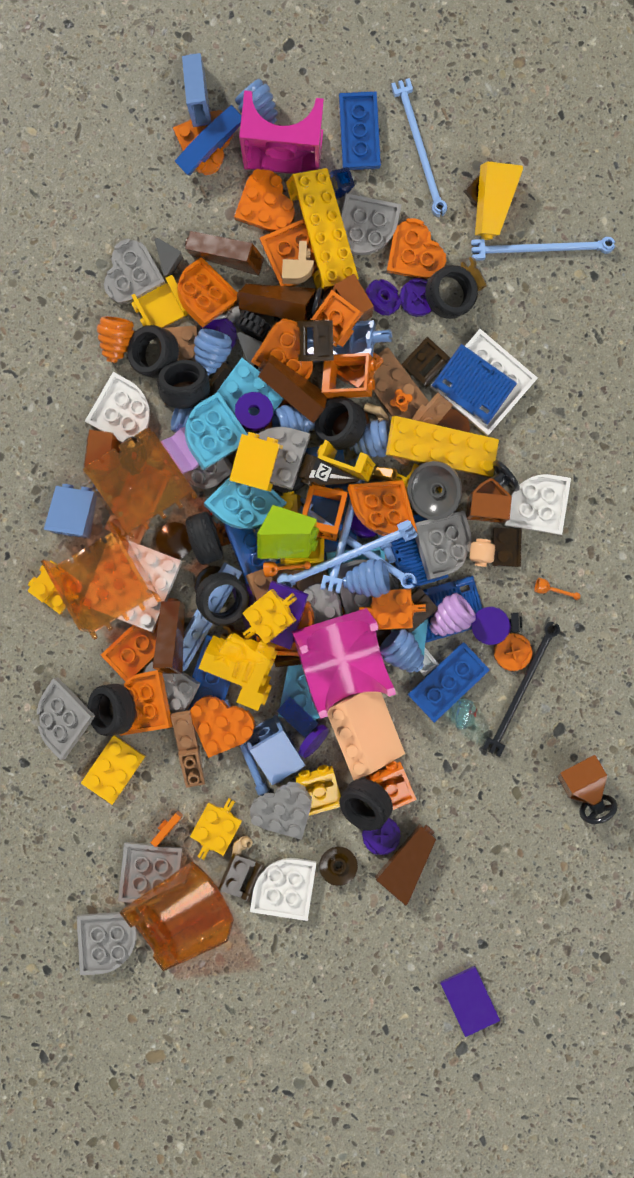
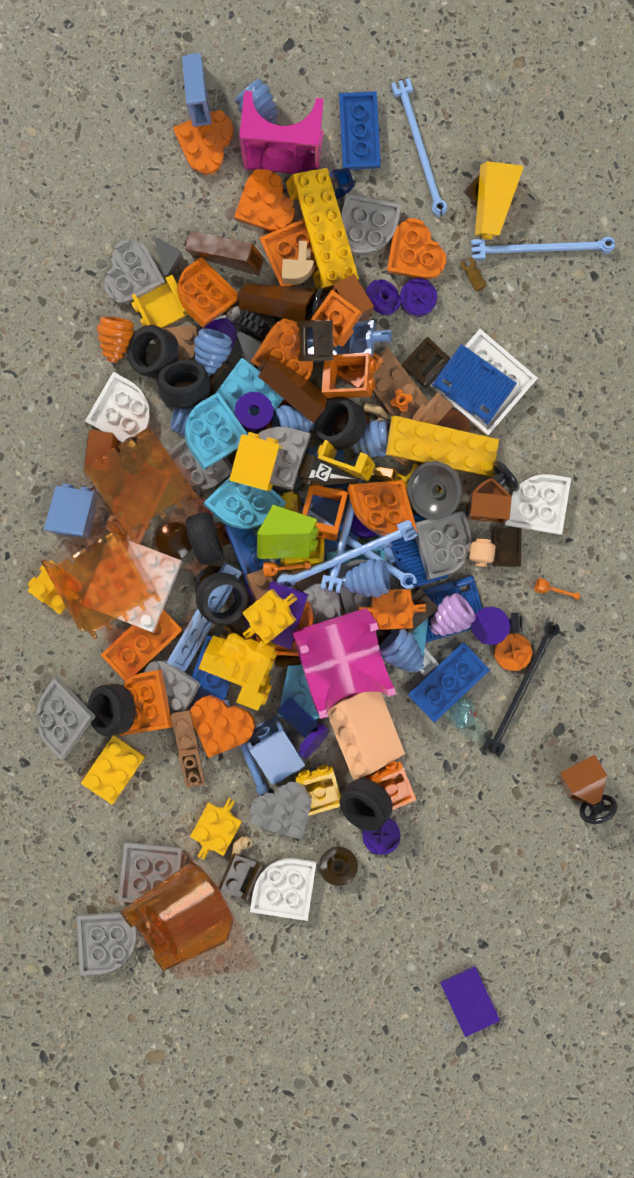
orange plate [150,811,183,847] -> none
reddish brown slope [153,598,185,674] -> none
lavender panel [160,427,199,474] -> none
blue slope [175,105,242,176] -> none
reddish brown slope [375,824,436,906] -> none
black tyre [425,265,478,319] -> none

